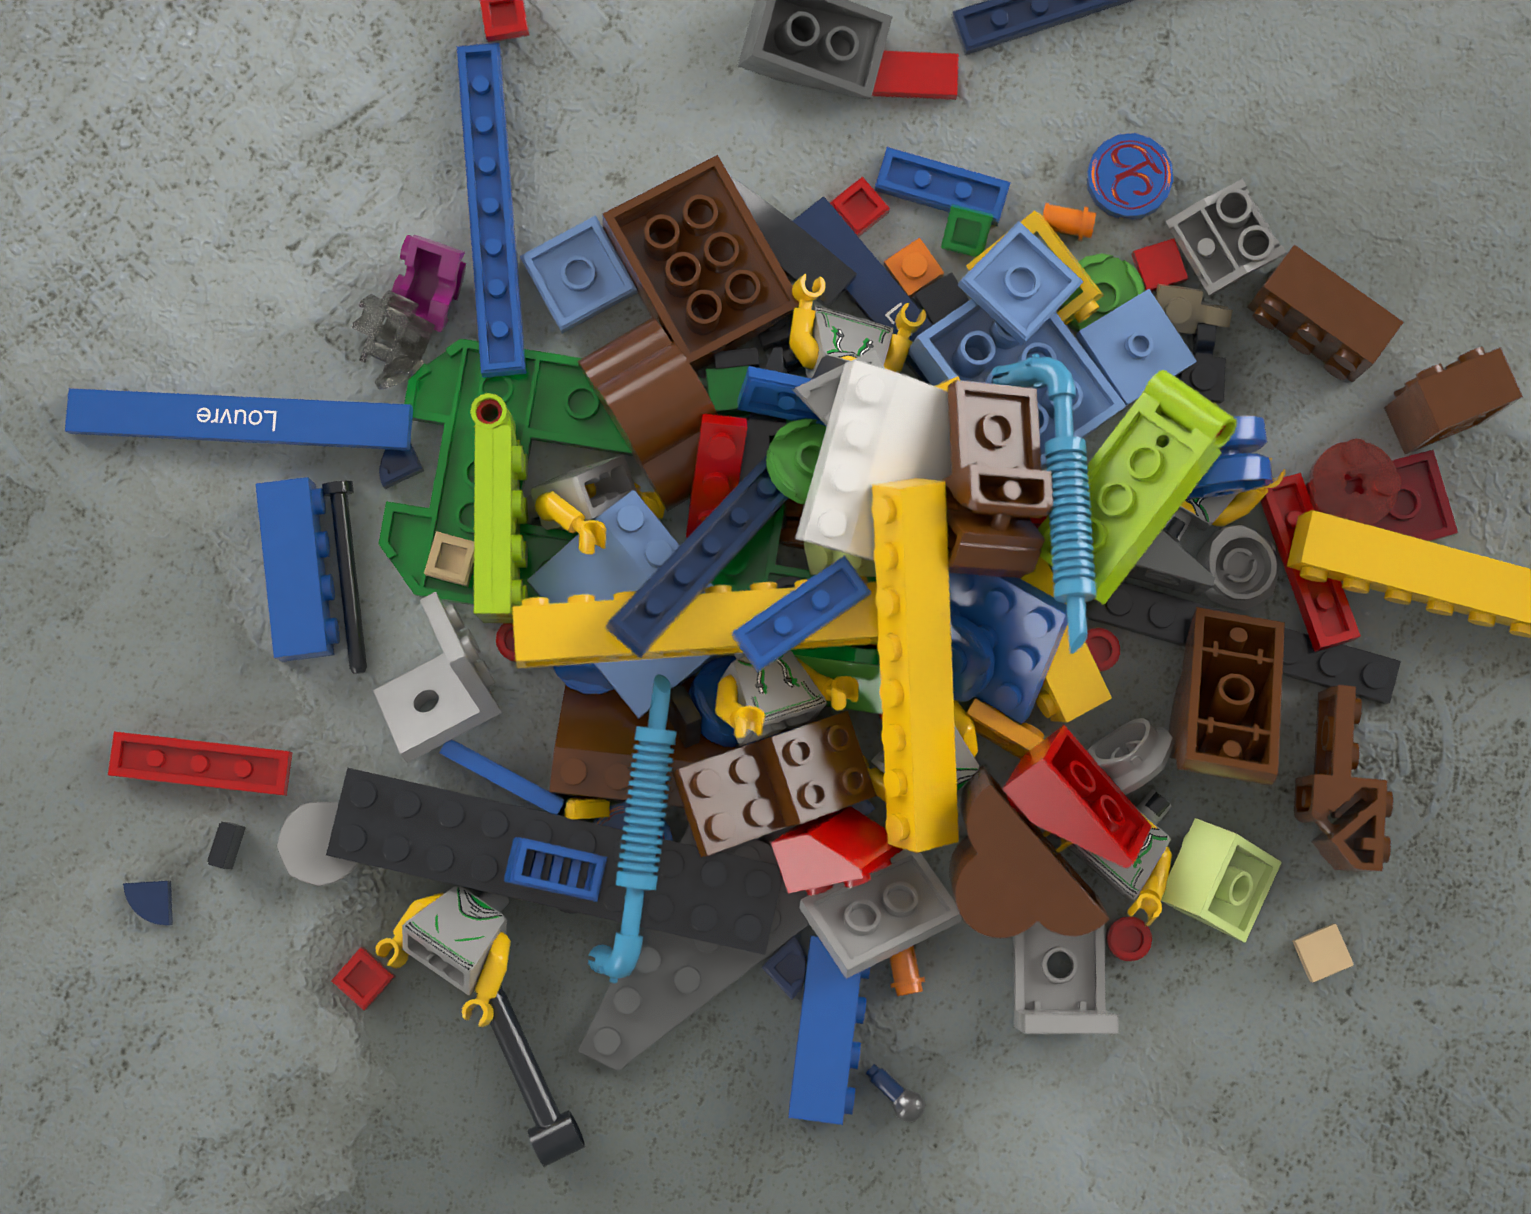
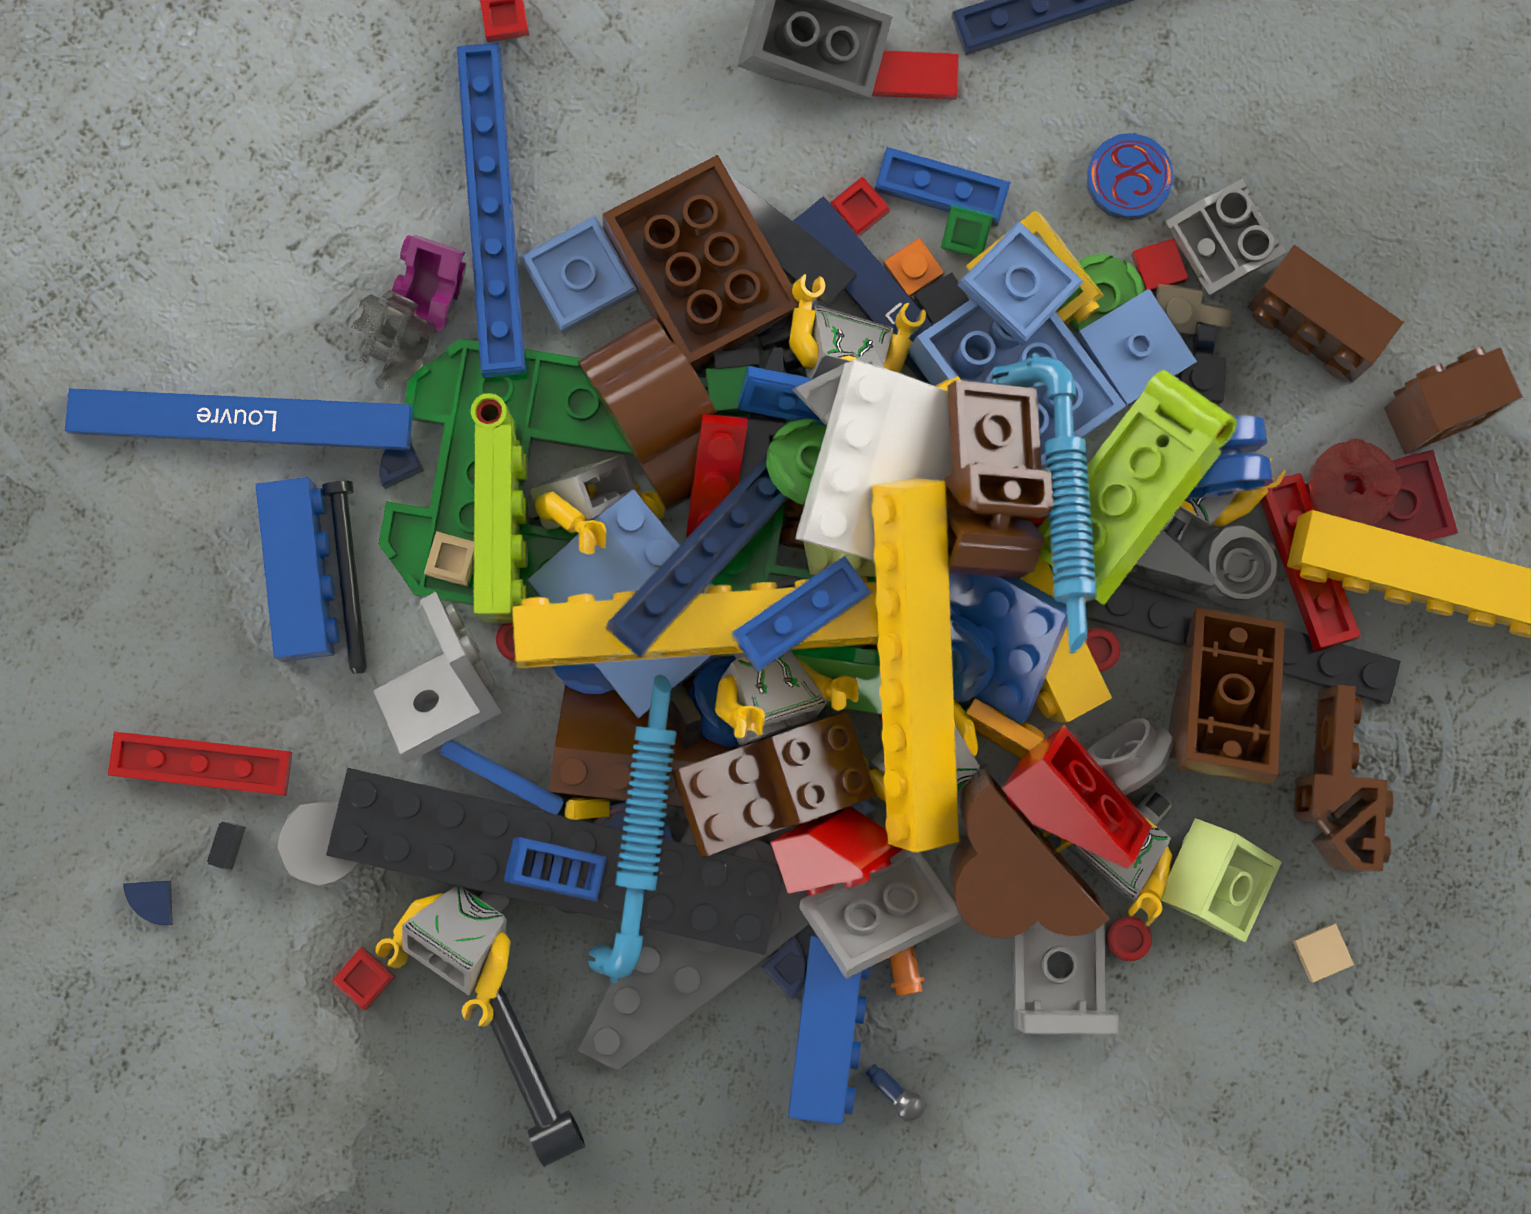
orange pin [1043,203,1096,241] -> none

